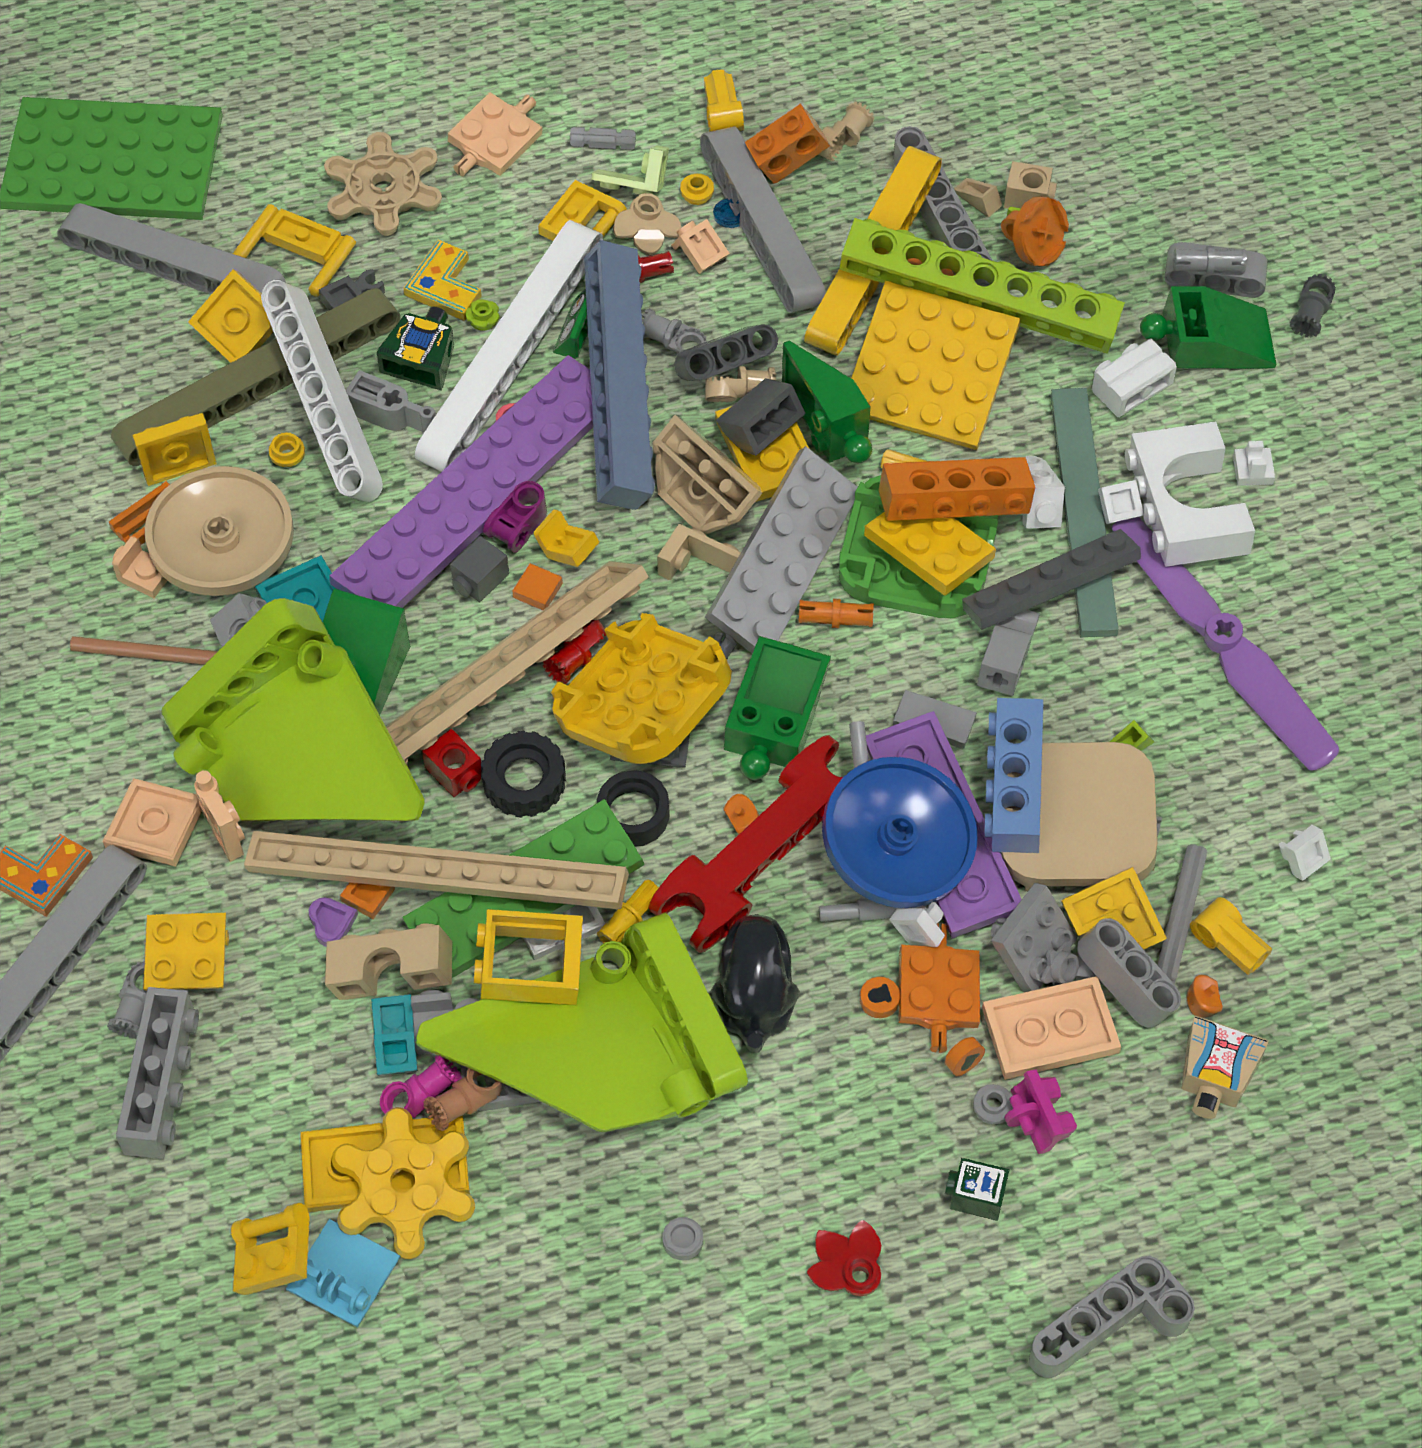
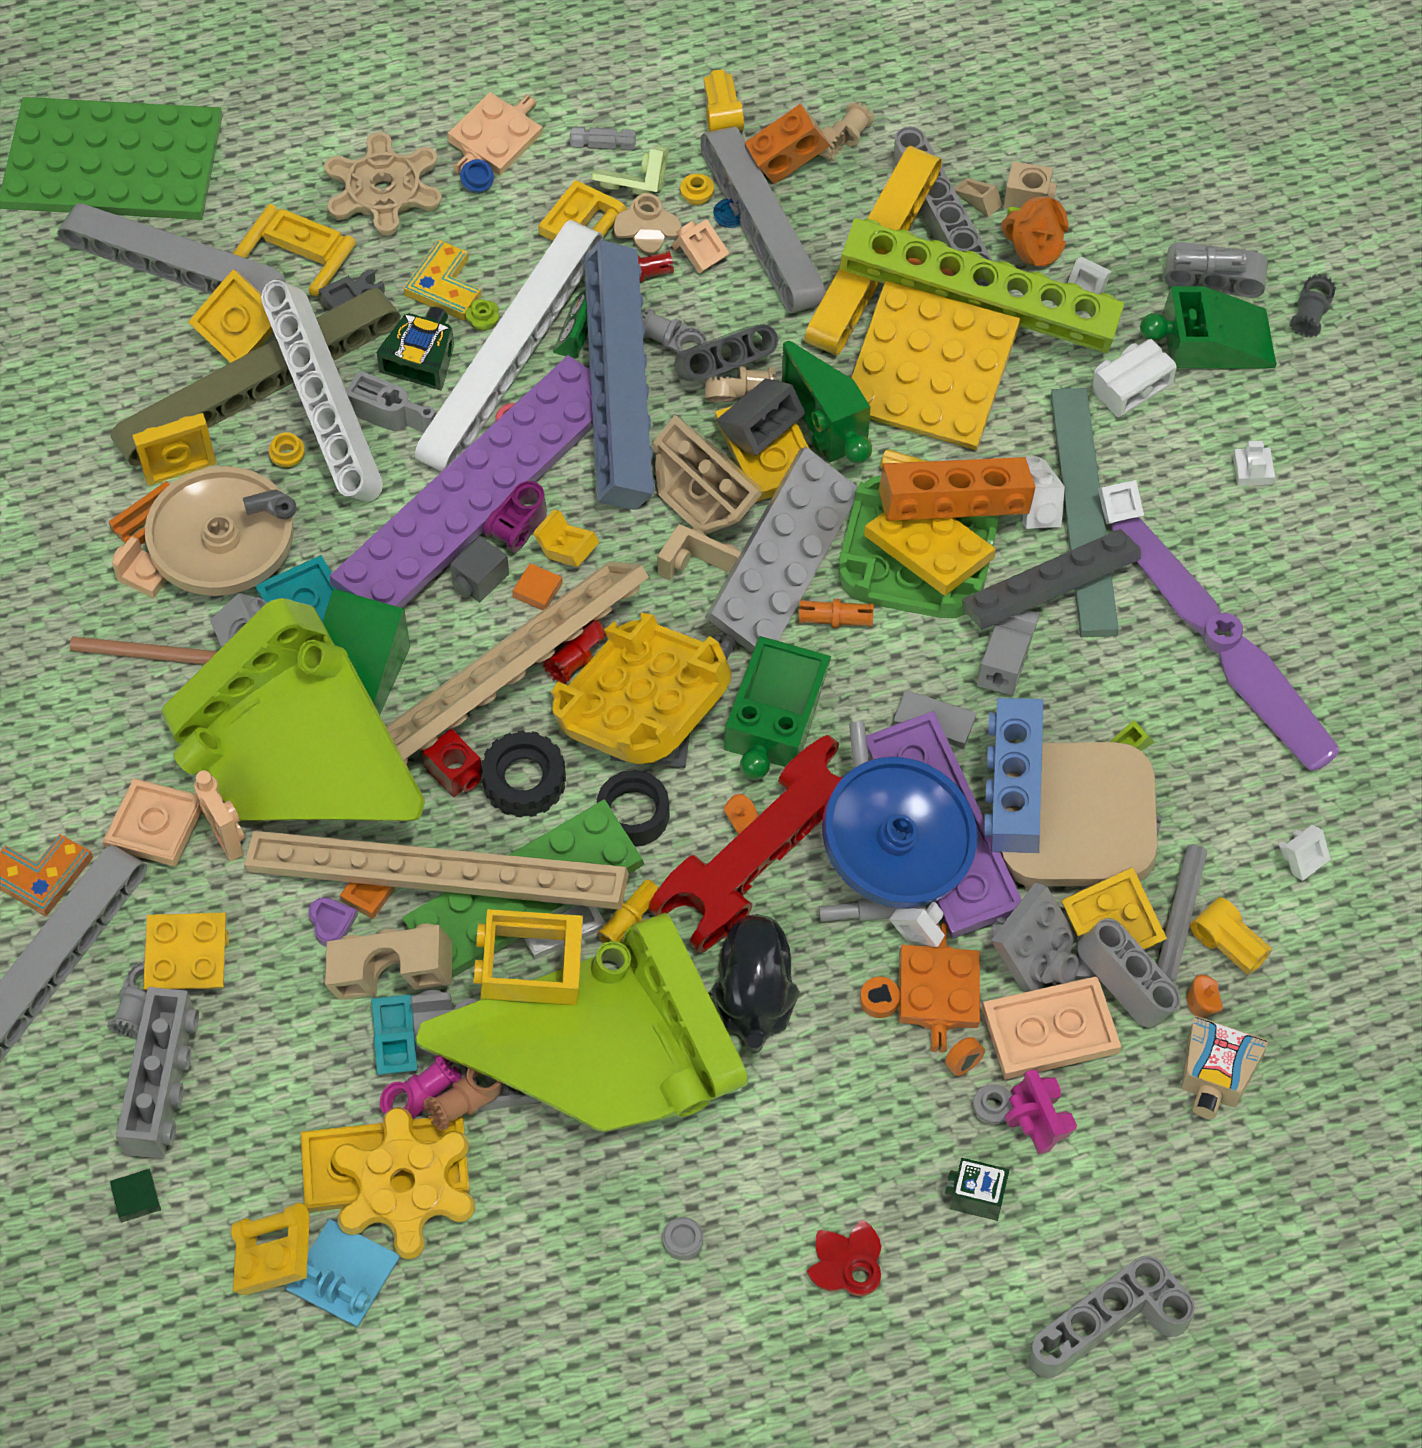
white arch [1125,422,1255,567] -> none
none -> dark green tile [110,1168,161,1223]
none -> dark grey arm [243,489,297,519]
none -> blue plate [460,159,494,193]
none -> white tile [1068,257,1112,294]

